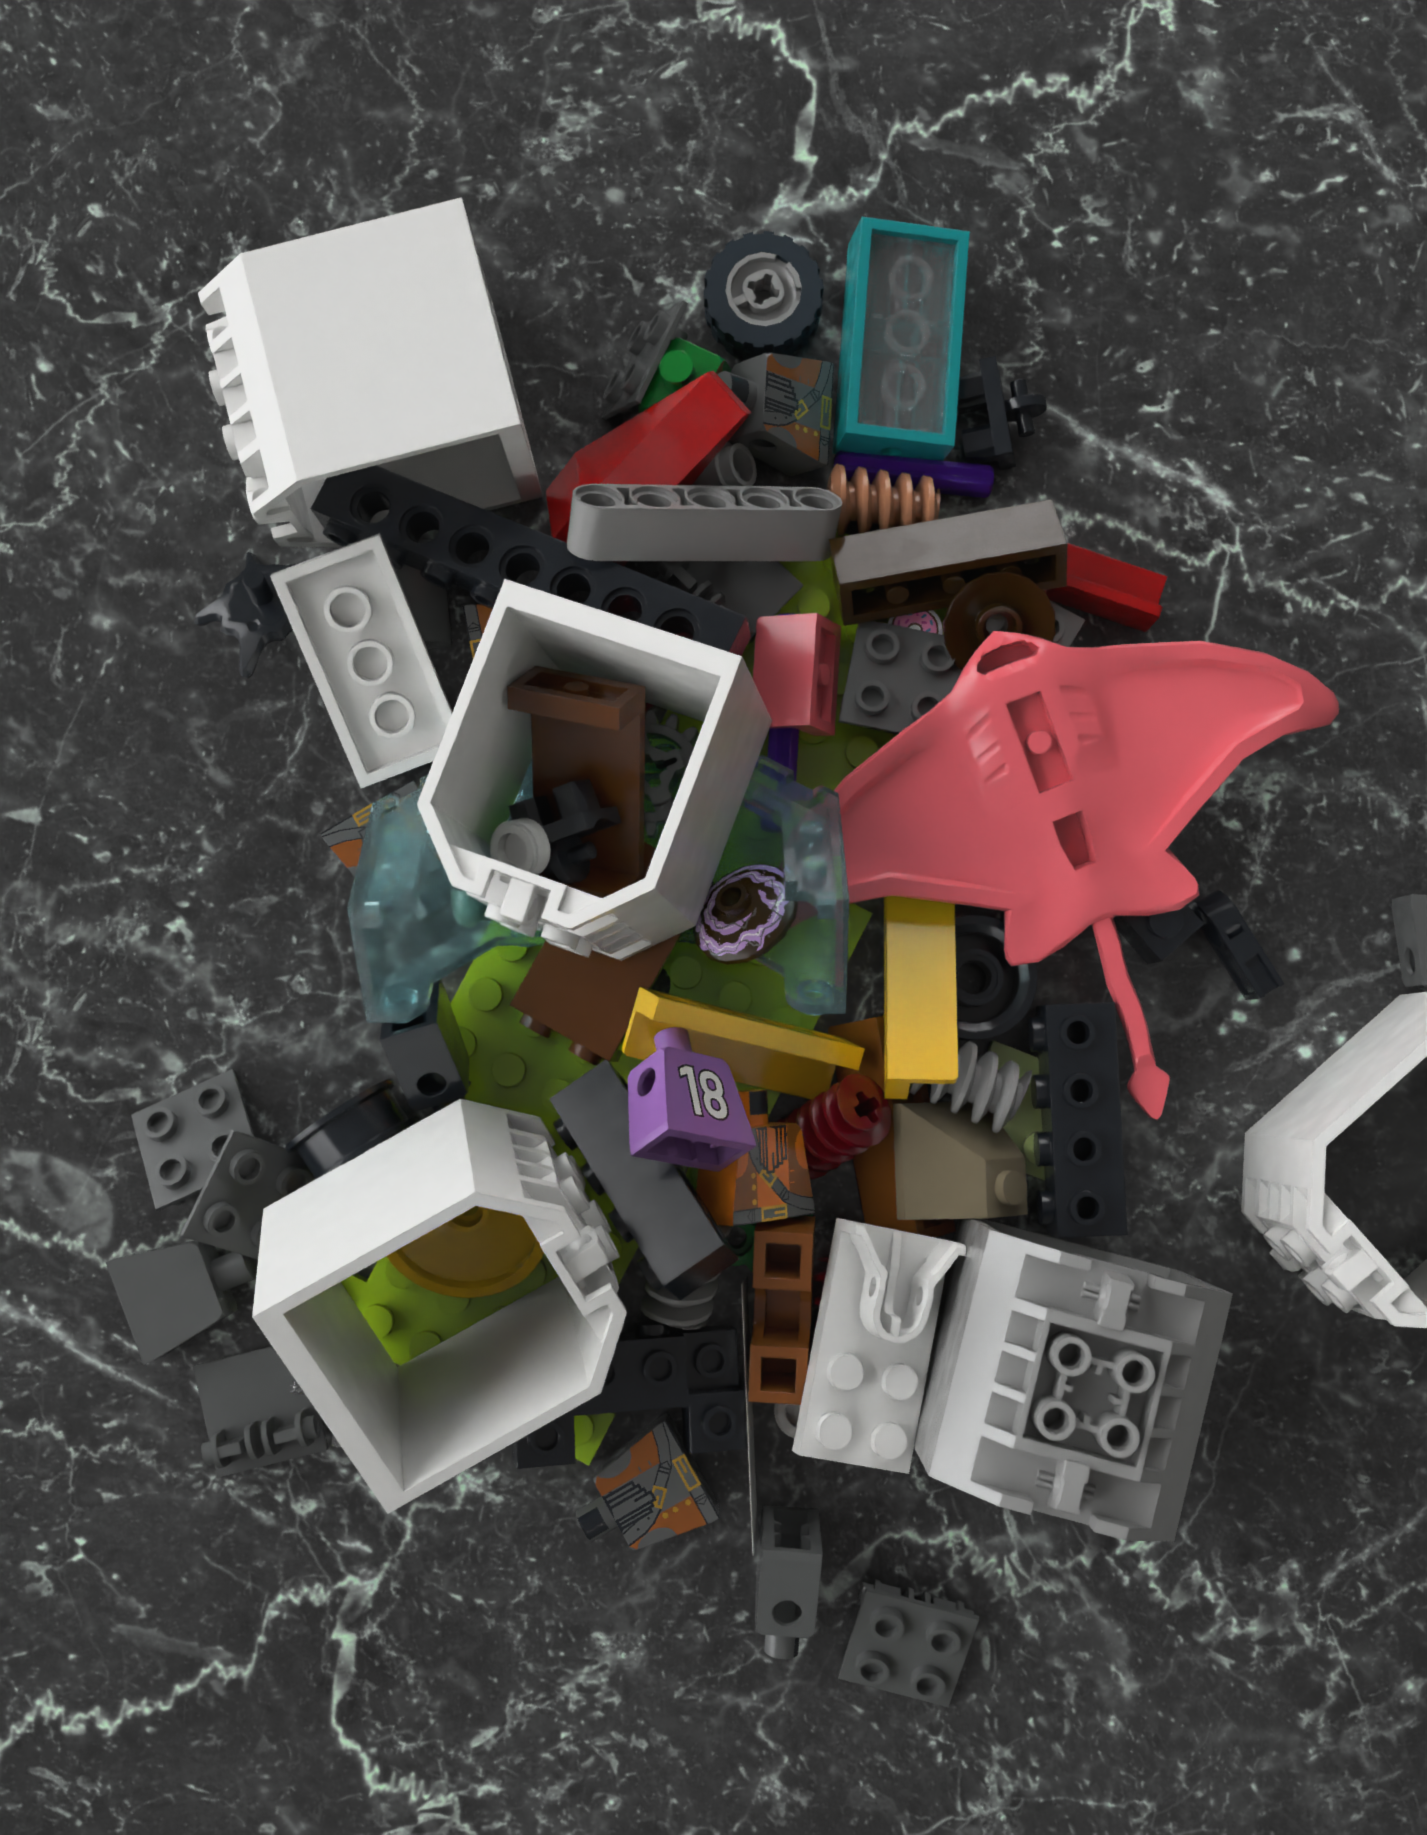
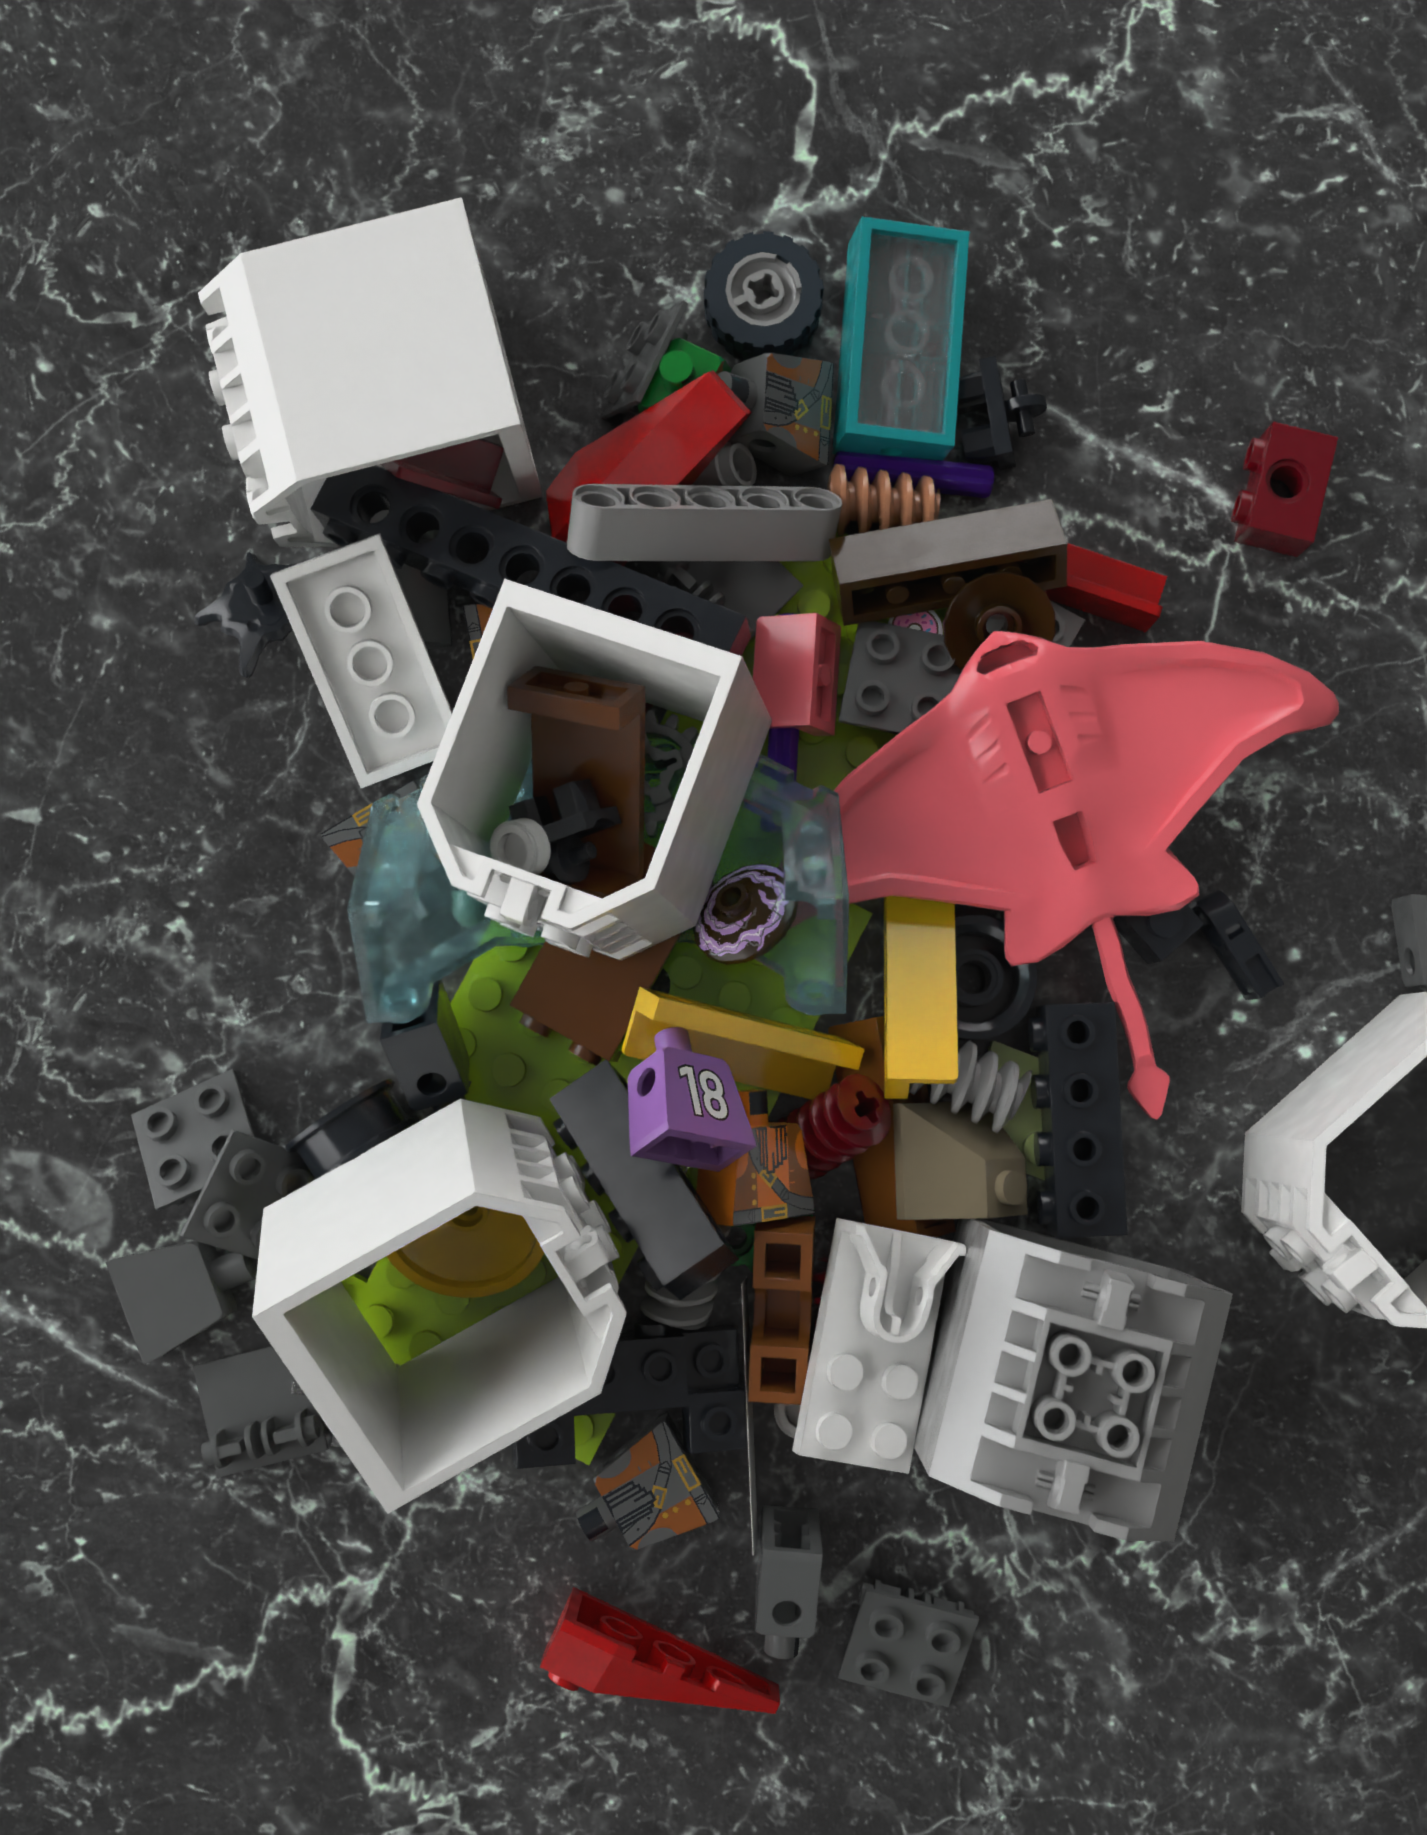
none -> dark red panel [380,438,504,509]
none -> red wedge [540,1587,780,1714]
none -> dark red brick [1231,421,1338,557]

